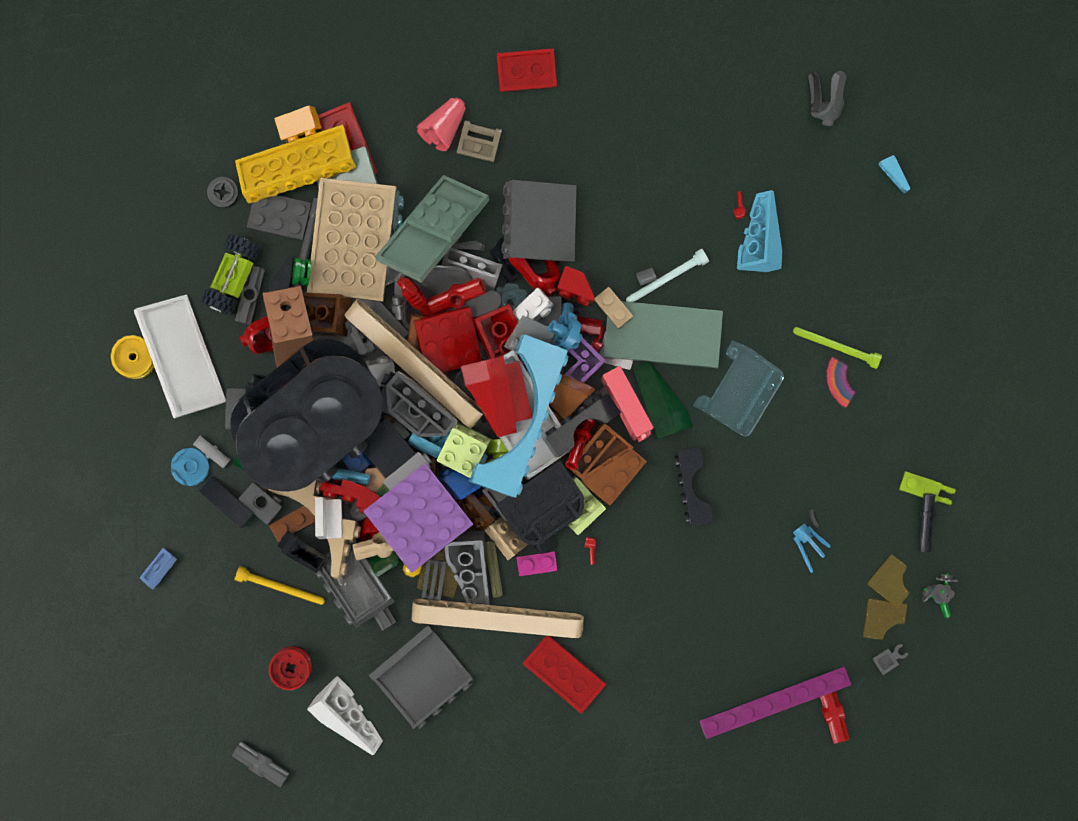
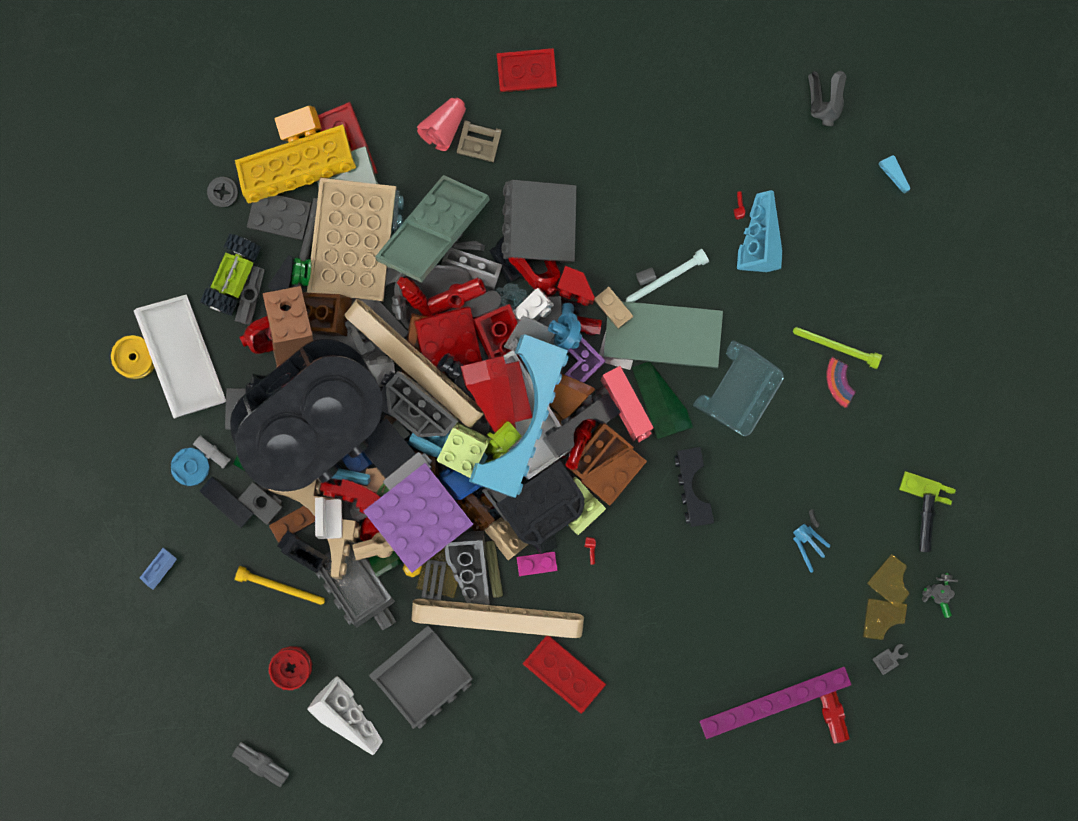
red hand [591,326,606,353] -> none
none -> black wheel [437,353,464,380]
none -> lime bracket [487,421,522,452]

